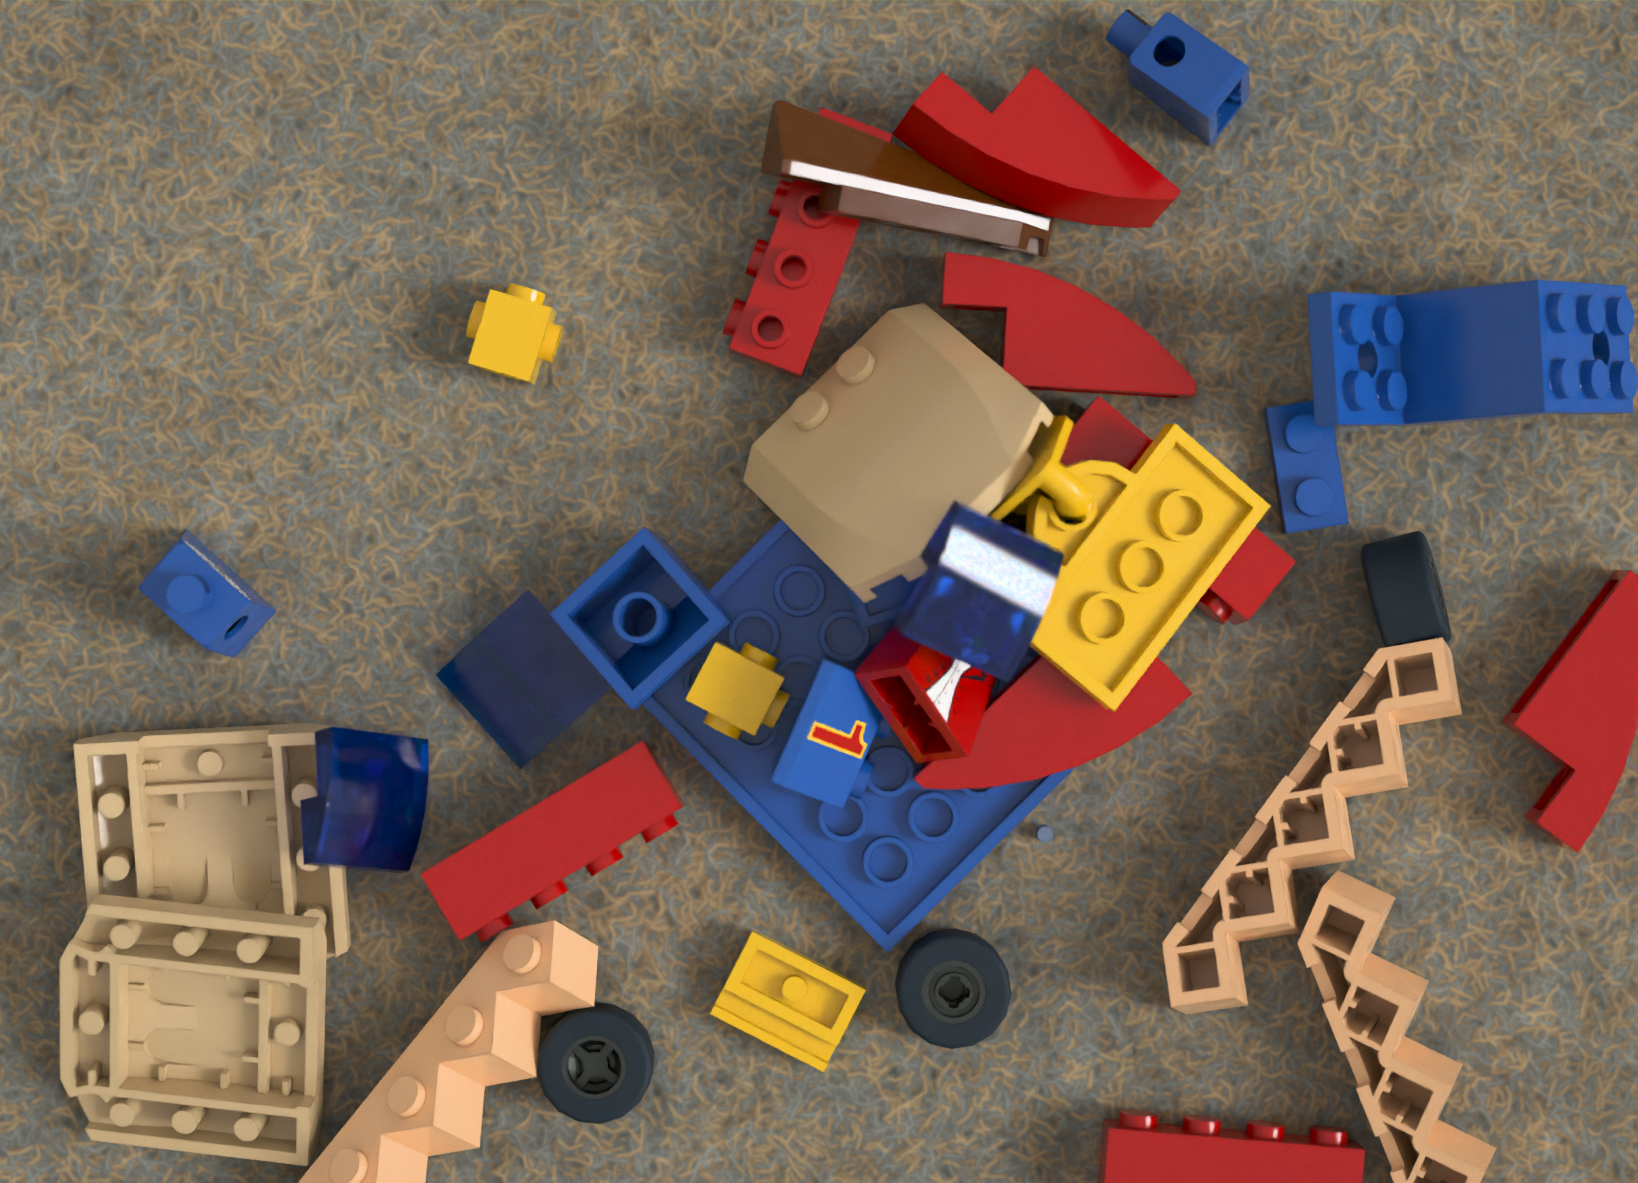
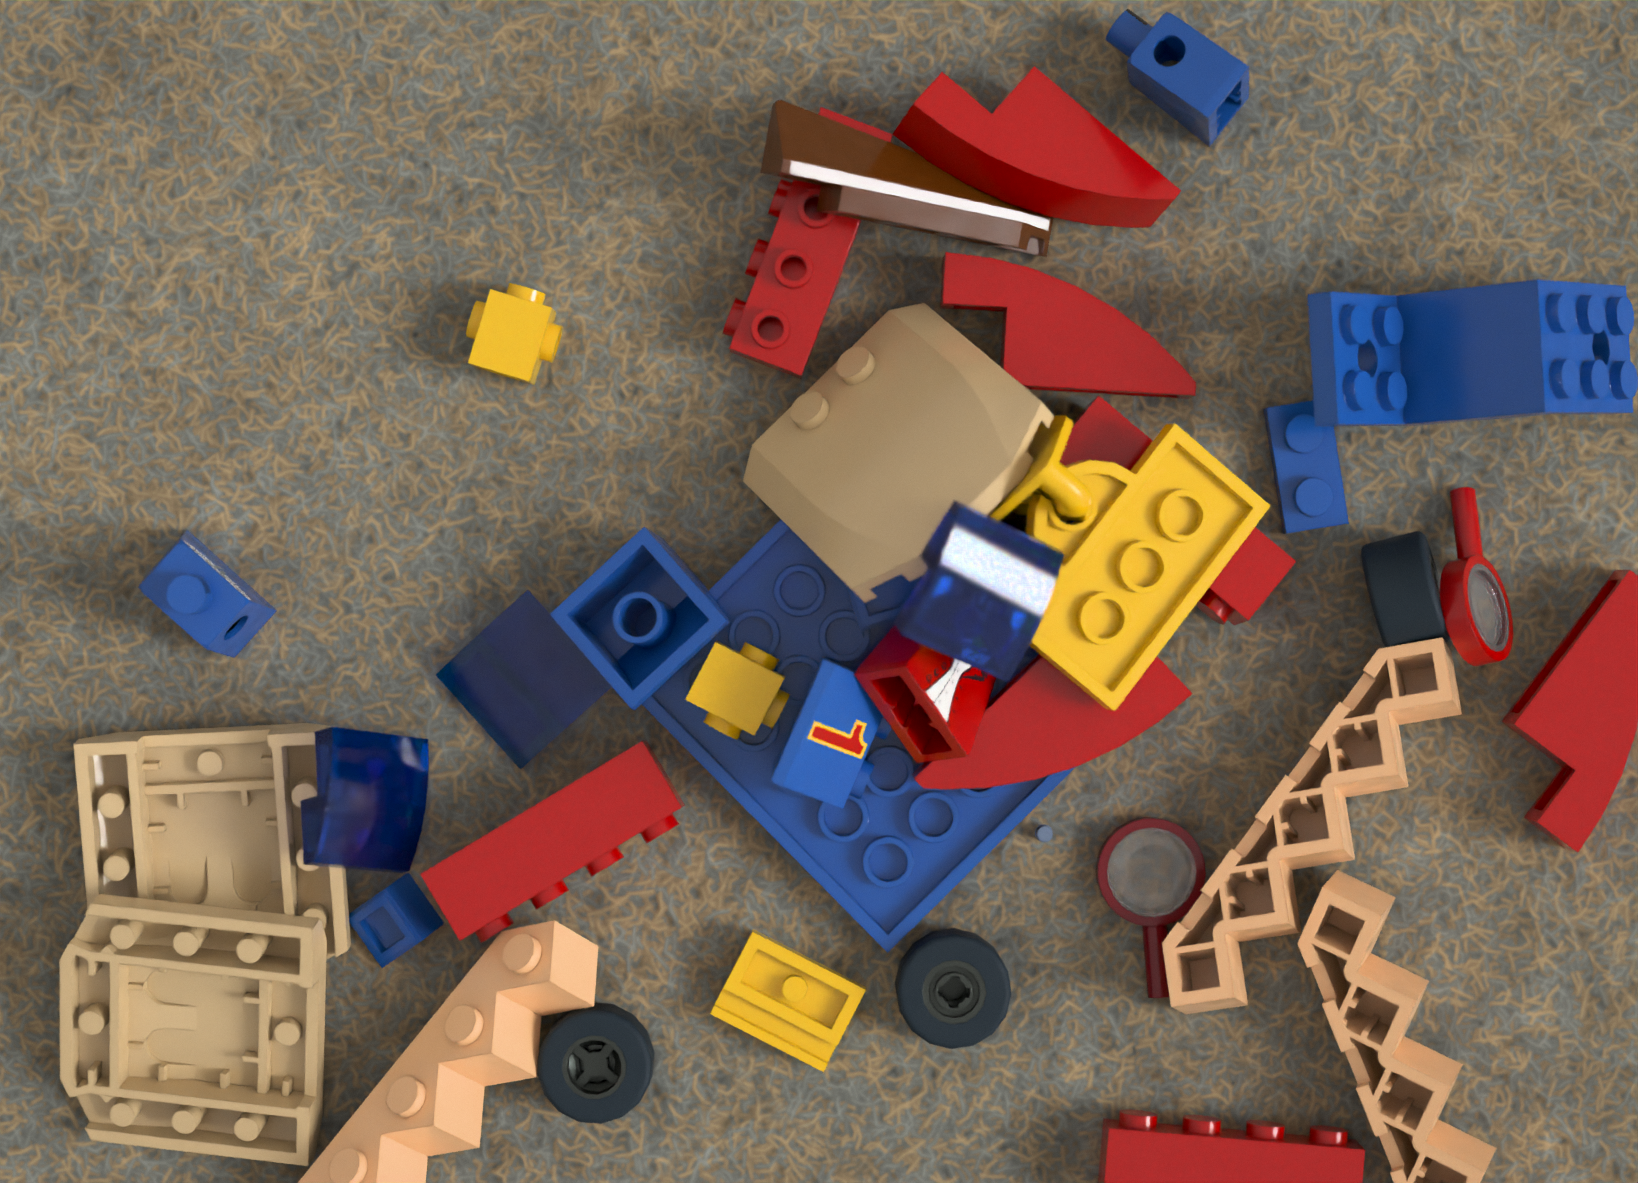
none -> blue slope [349,873,444,968]
none -> piece [1096,817,1206,998]
none -> red piece [1440,487,1513,666]

